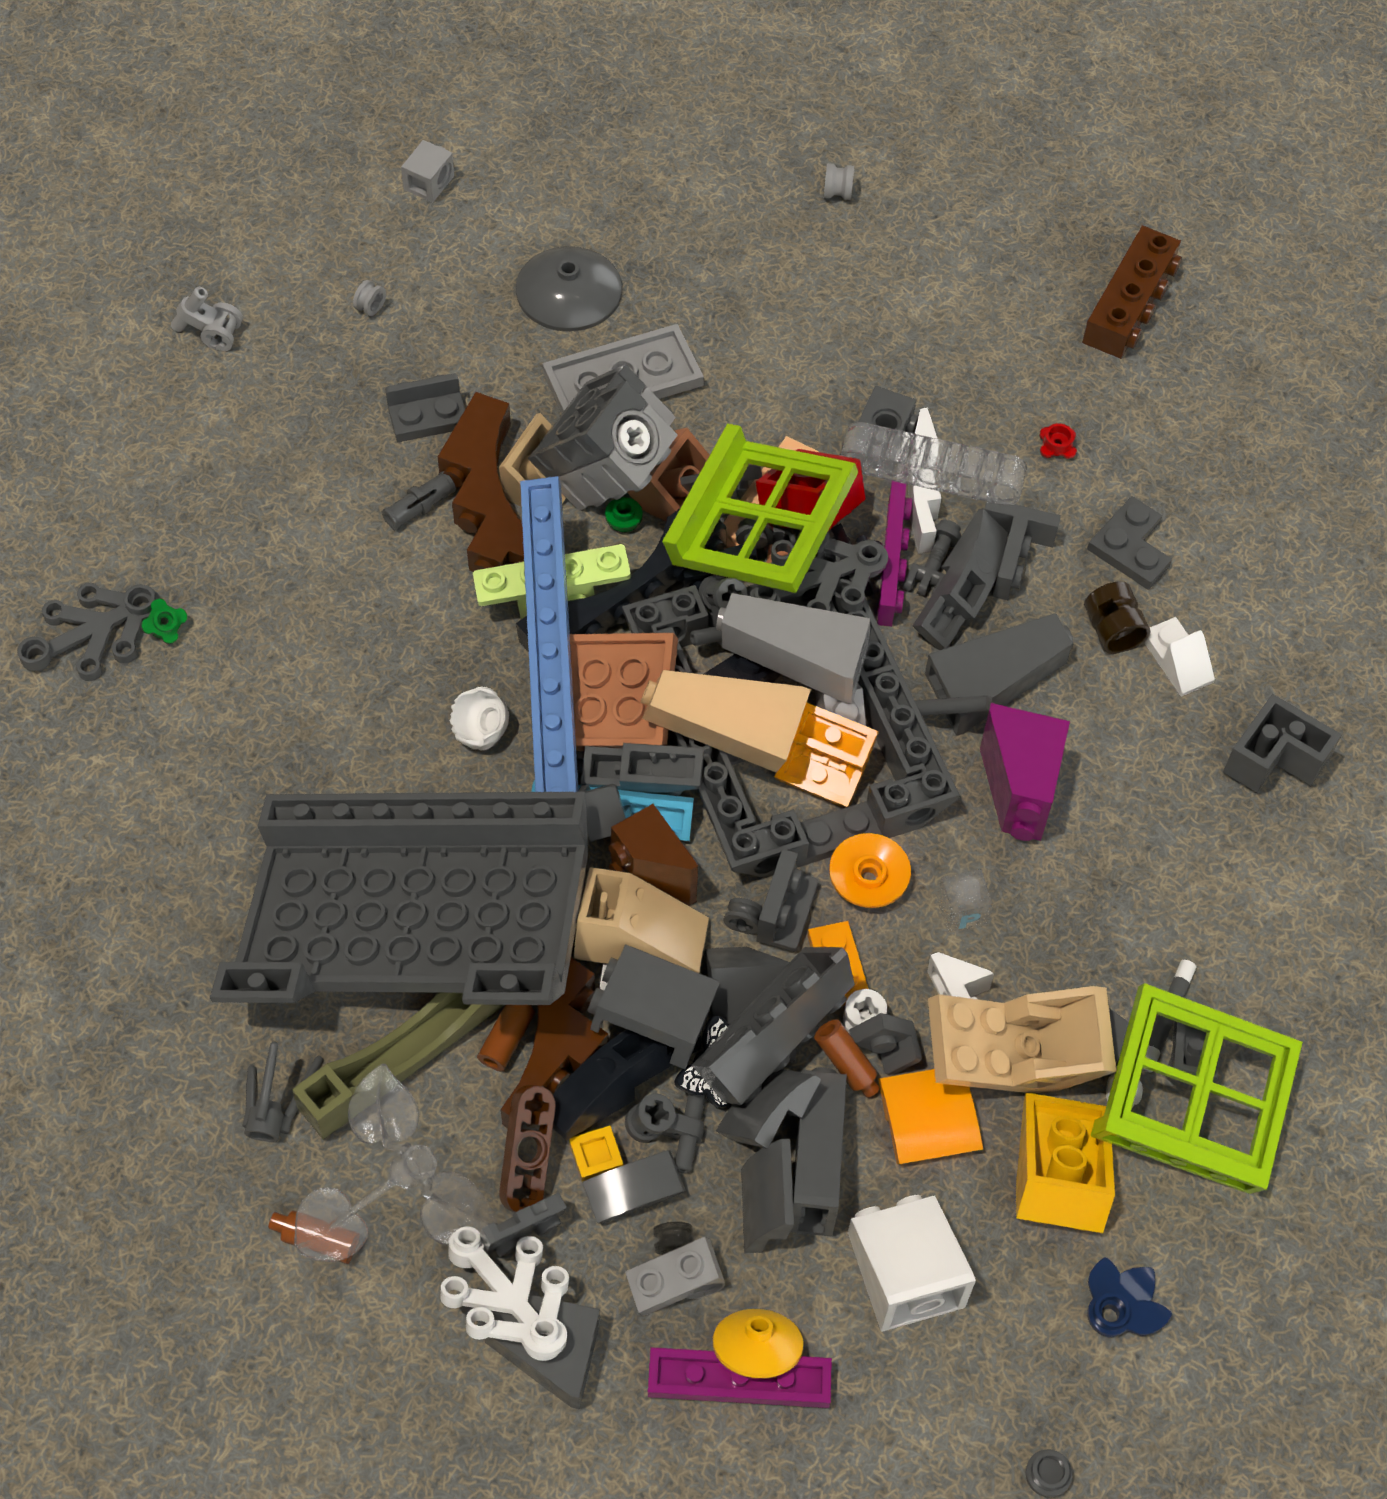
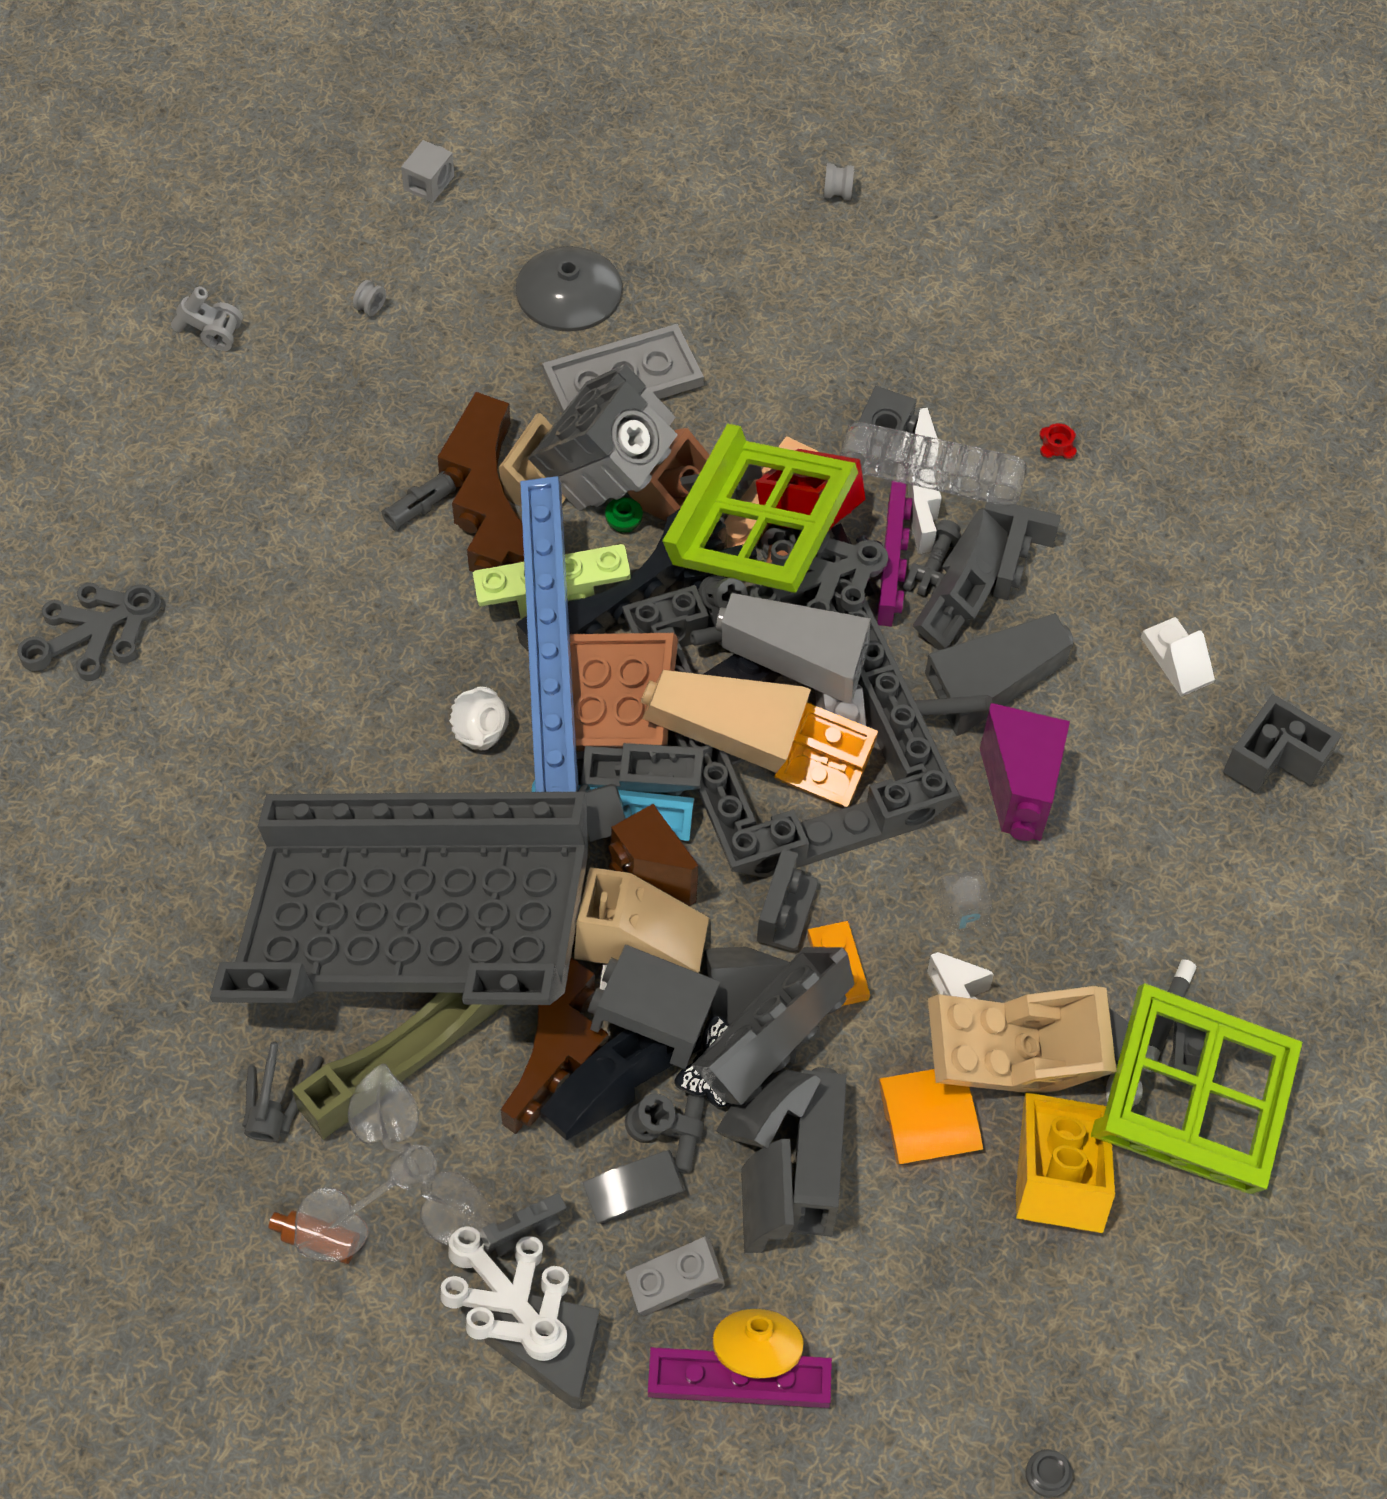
green plate [141,599,187,644] -> none
dark grey bracket [385,373,465,443] -> none
dark orange cylinder [477,1005,535,1072] -> none
reddish brown beam [499,1085,556,1212] -> none
yellow plate [569,1126,624,1182] -> none
clear smoke bush [653,1222,693,1255] -> none
dark grey bush [723,898,762,934] -> none
dark grey plate [736,518,774,549] -> none
dark orange cylinder [814,1019,879,1097] -> none
light orange dish [829,833,911,908] -> none
white wheel [843,989,887,1034] -> none
white slope [848,1195,976,1332] -> none
dark grey bracket [849,1013,922,1075] -> none
reddish brown brick [1082,225,1182,359] -> none
dark brown wheel [1084,582,1151,654] -> none
dark grey plate [1087,496,1172,590] -> none
dark blue plate [1087,1257,1172,1337] -> none

